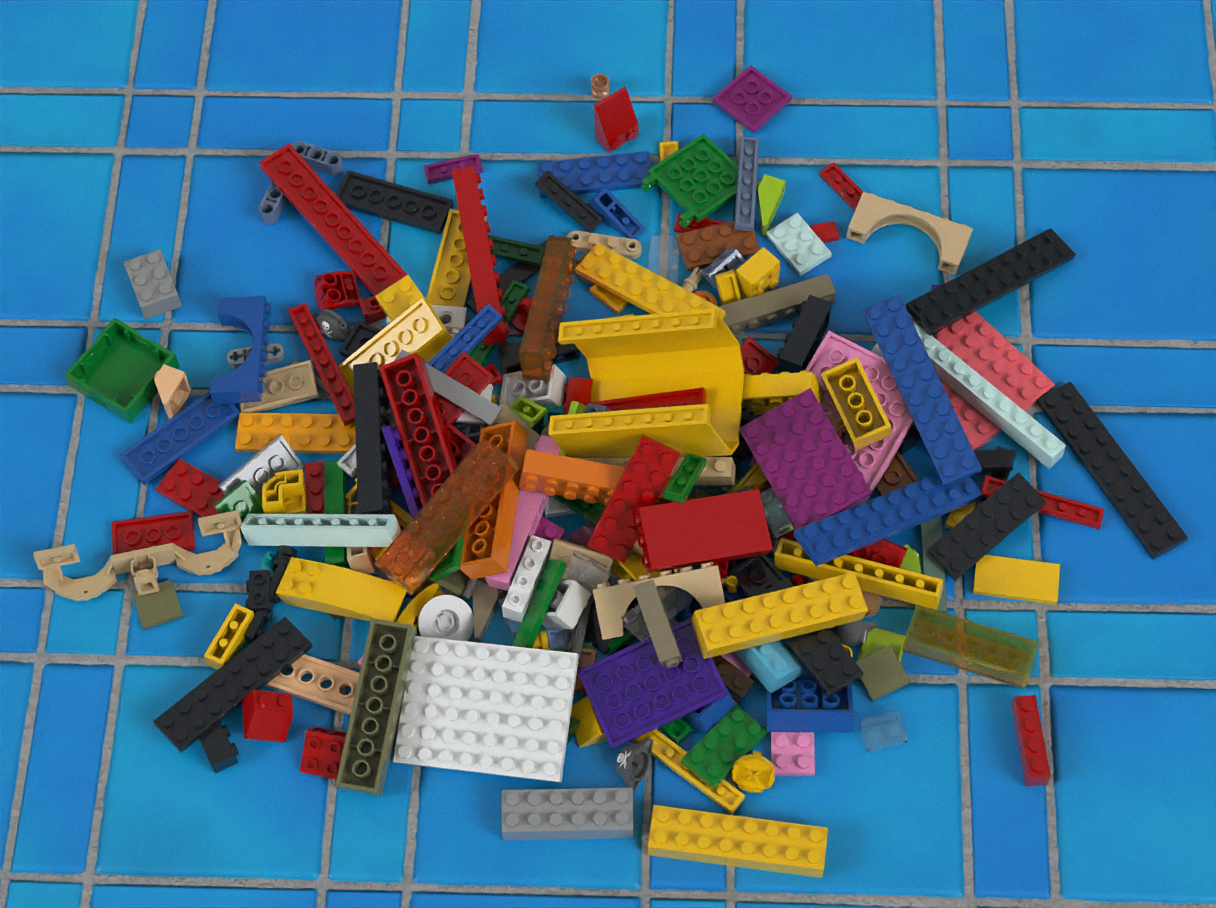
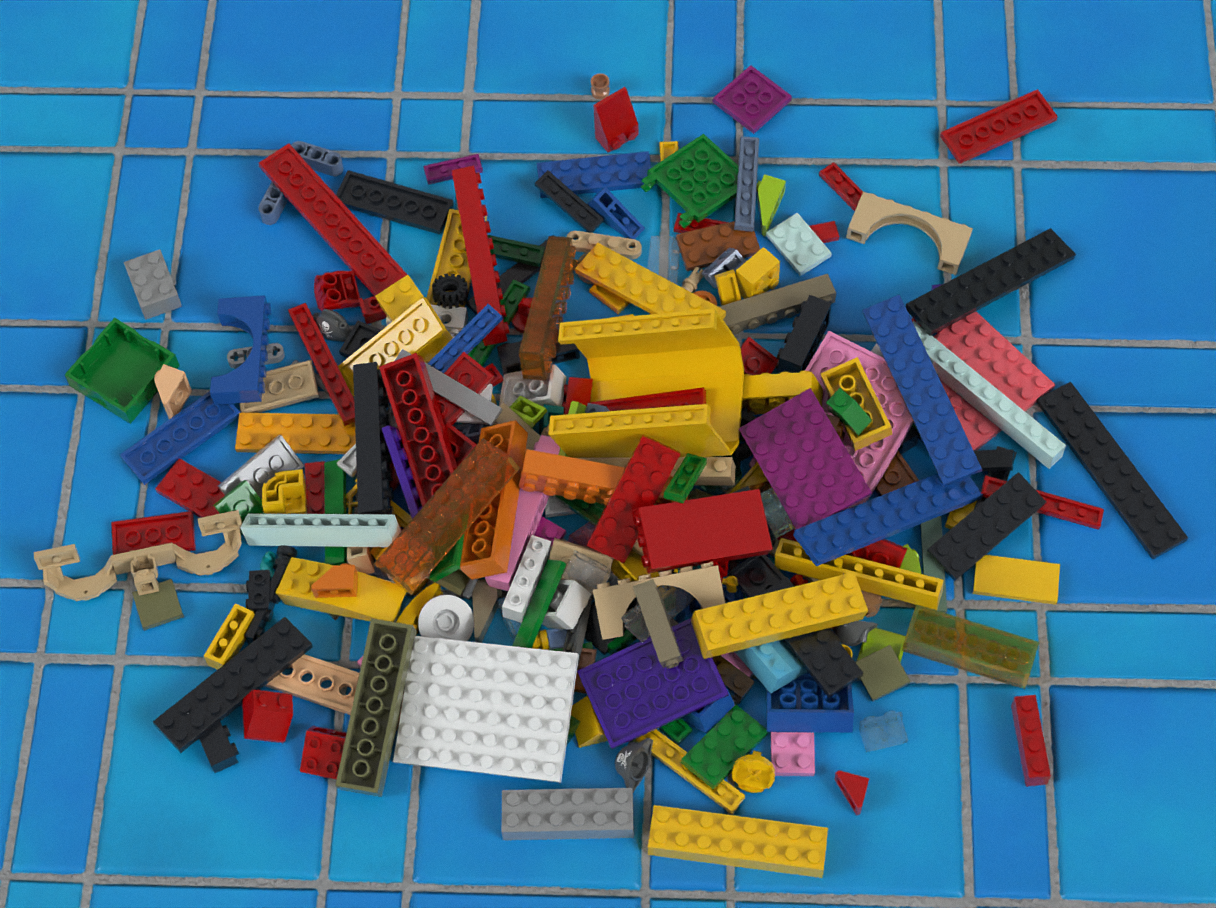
none -> orange slope [311,563,358,598]
none -> black tyre [432,273,468,309]
none -> green slope [826,388,872,436]
none -> red slope [834,770,869,815]
none -> red plate [940,89,1058,164]

